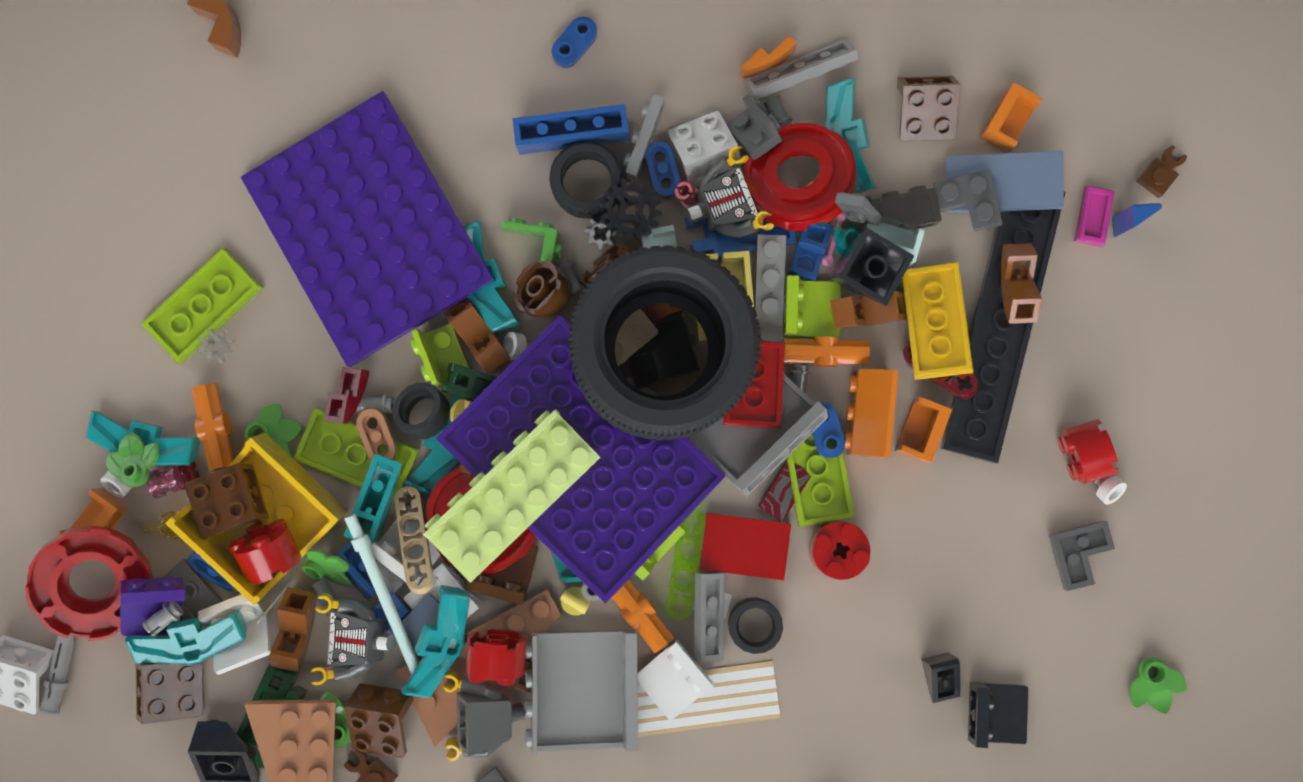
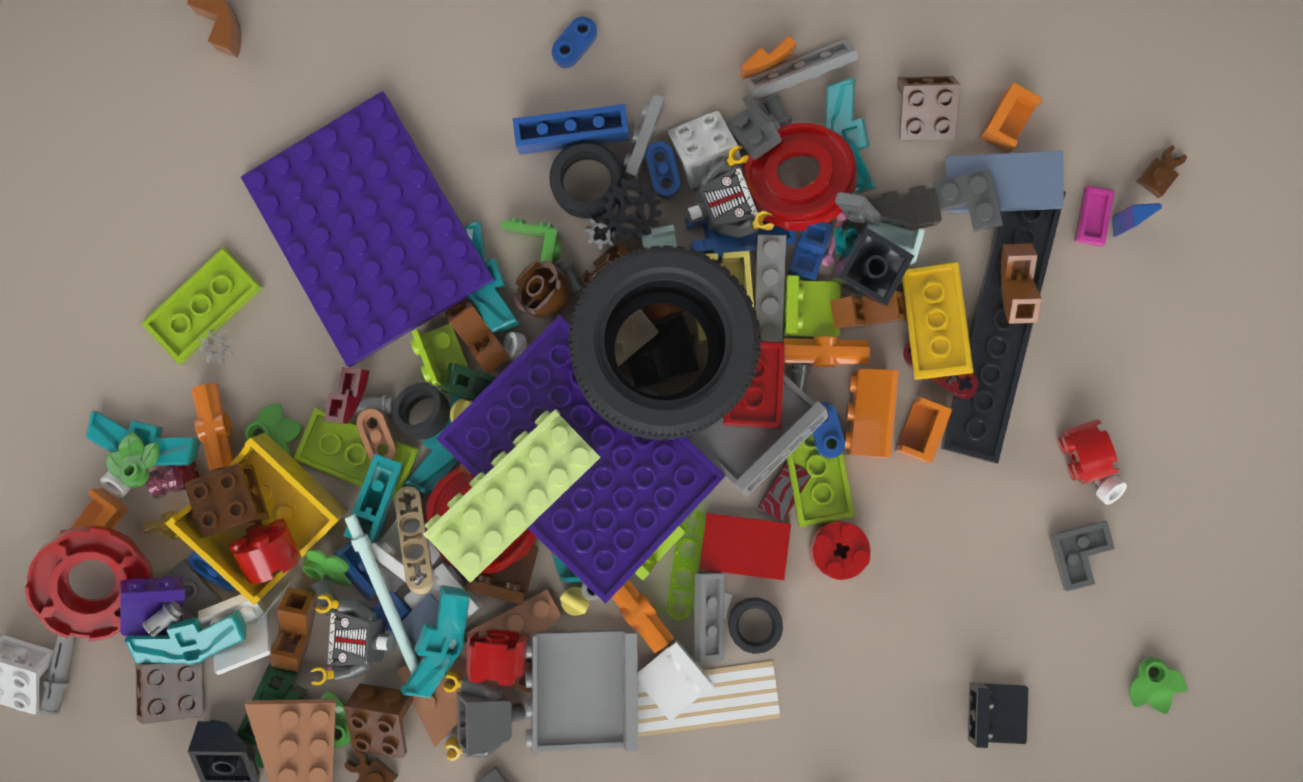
coral pin [675,182,698,208] -> none
black slope [921,652,960,703] -> none

